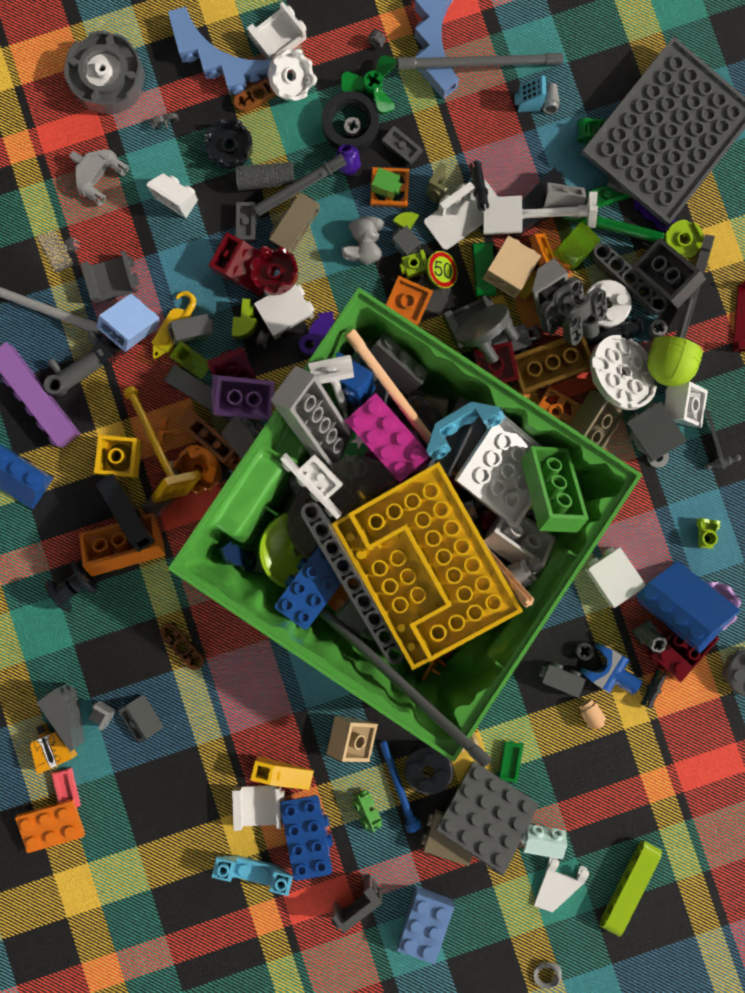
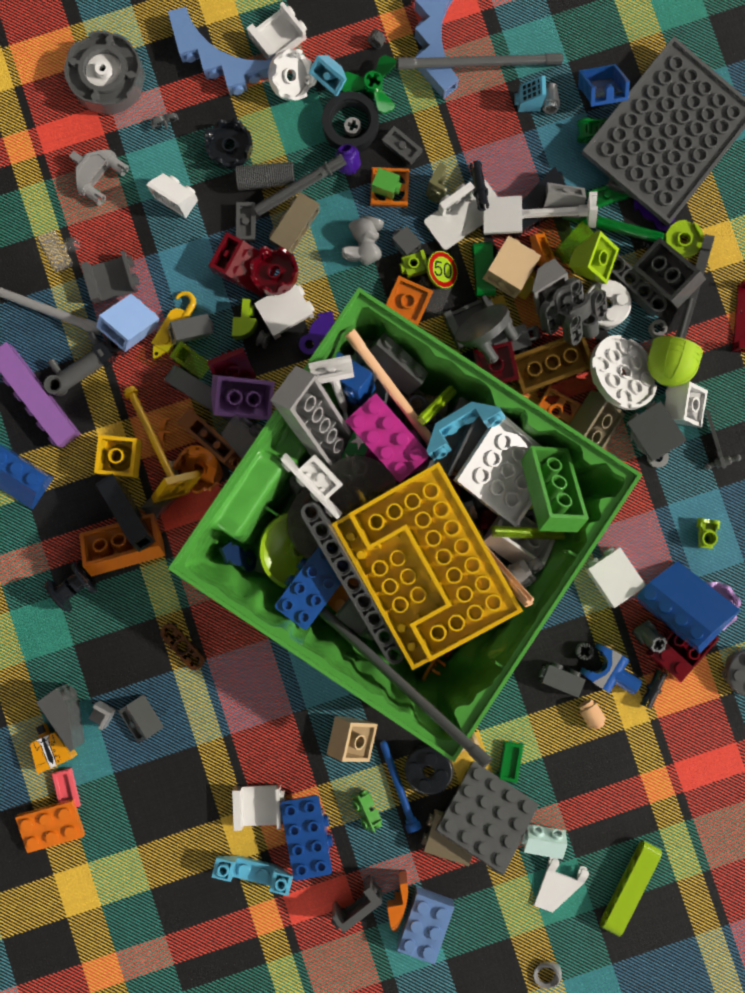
dark orange beam [234,78,277,113] -> none
yellow slope [250,756,314,790] -> none
lime tile [393,212,419,230] -> none
black pin [585,316,644,347] -> none
none -> medium azure slope [308,55,347,96]
none -> orange slope [387,870,408,932]
none -> lime axle [417,386,457,425]
none -> lime axle [491,525,565,540]
none -> lime slope [568,231,619,284]
none -> blue window [578,64,630,107]

